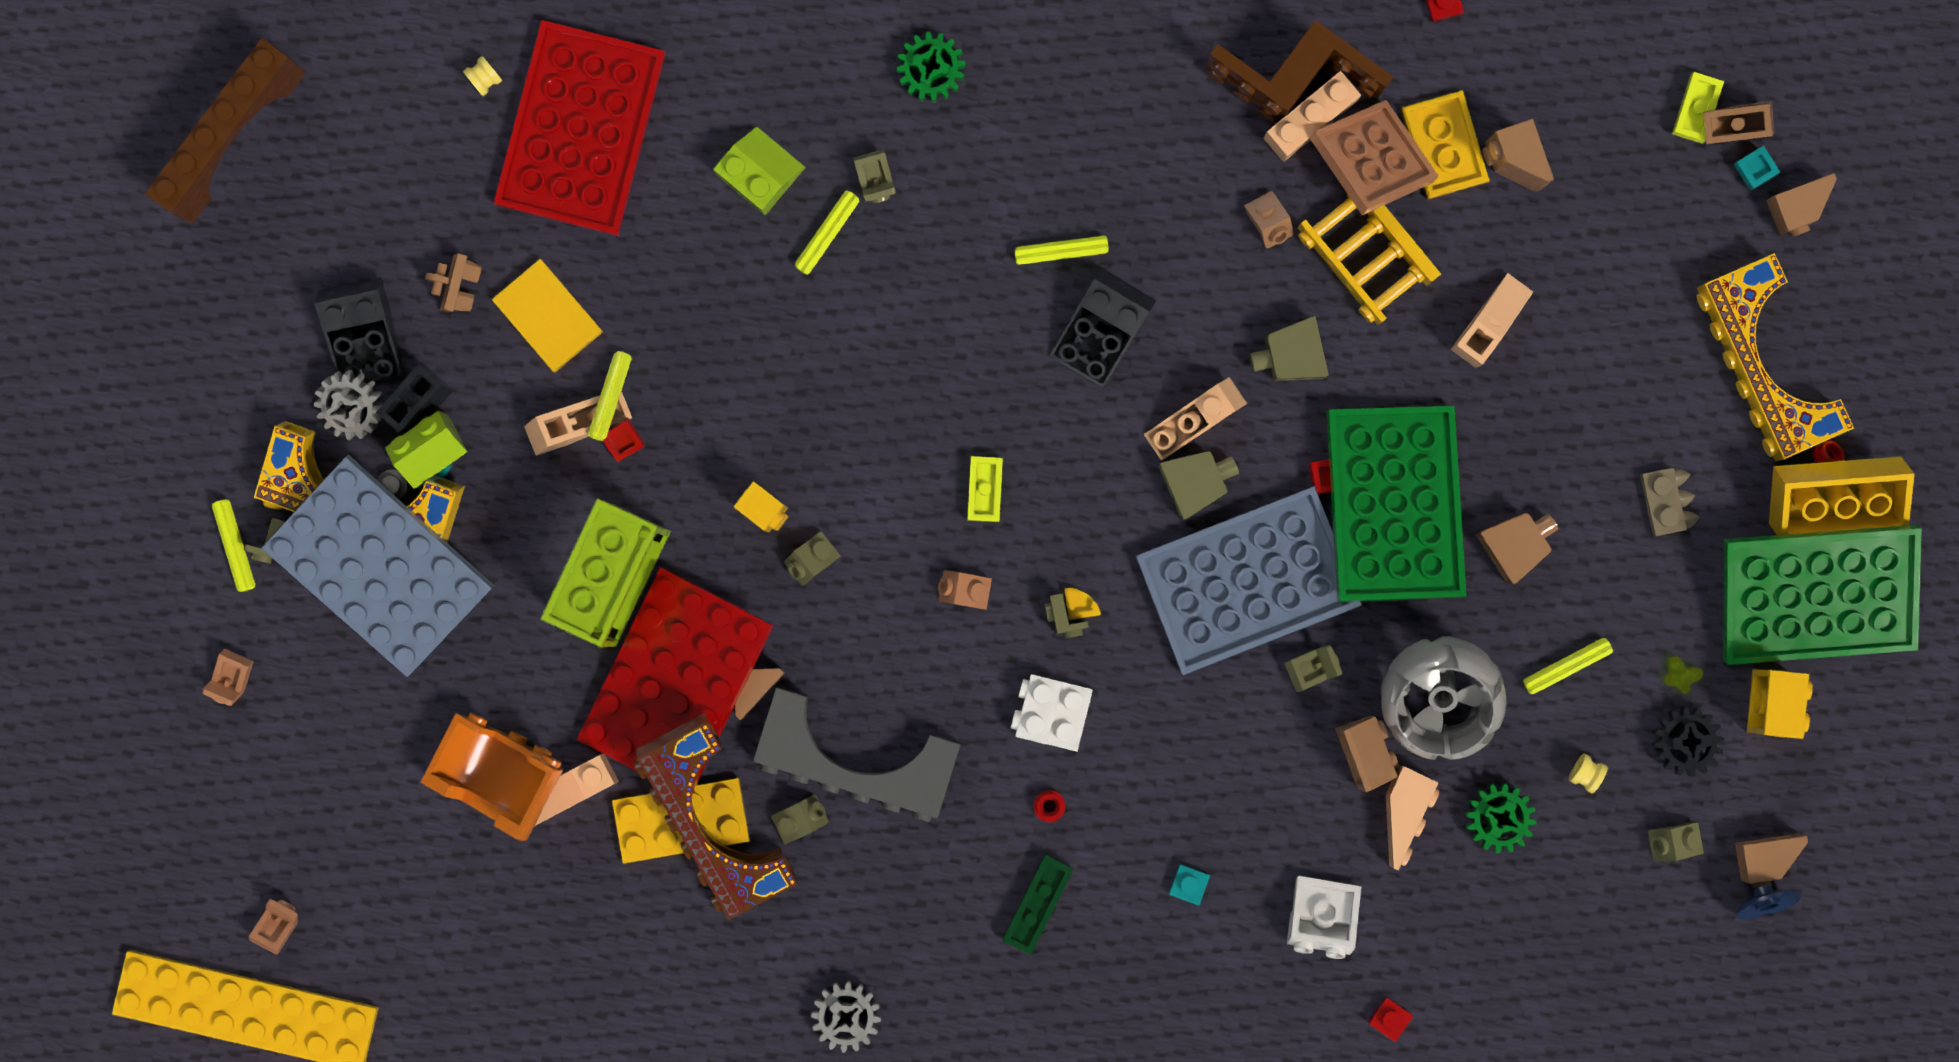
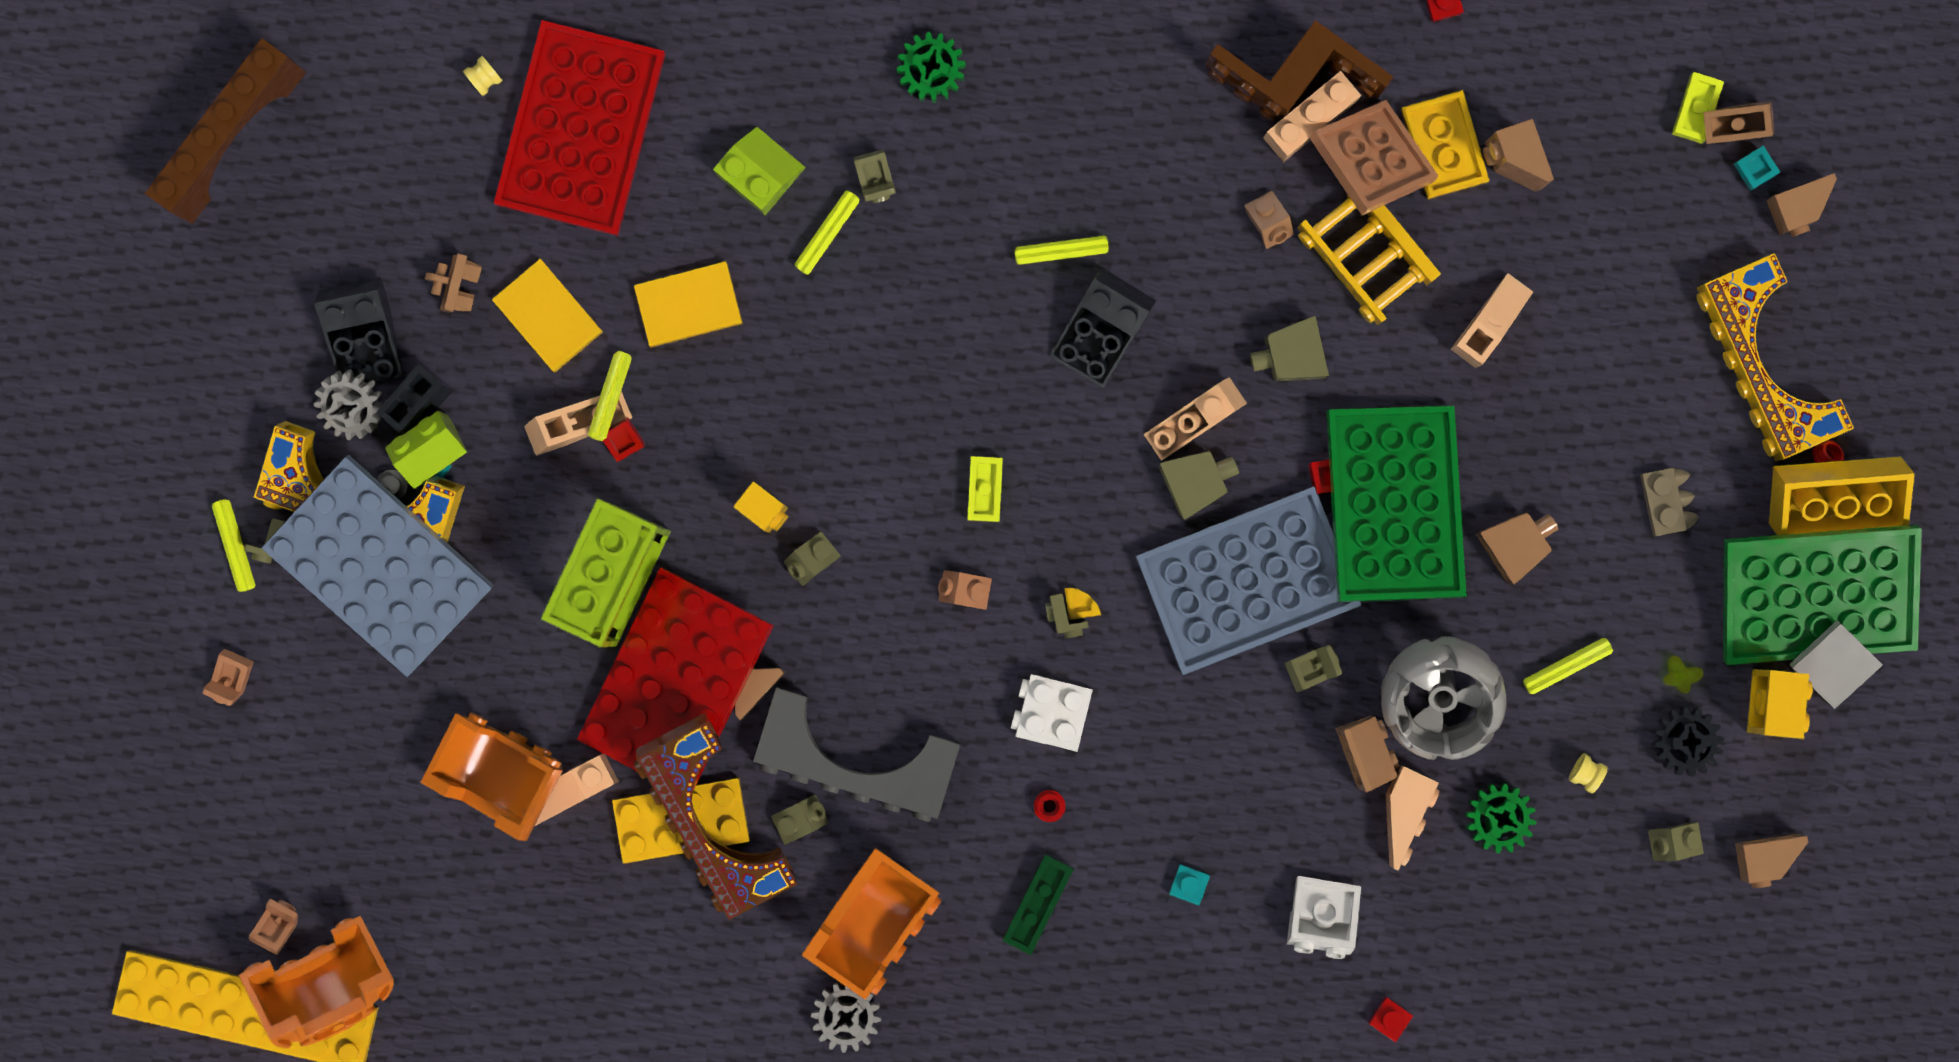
dark blue dish [1736,886,1800,919] -> none
none -> orange cylinder [239,916,394,1048]
none -> yellow tile [634,261,743,348]
none -> orange cylinder [802,848,942,1000]
none -> light grey tile [1789,620,1883,709]

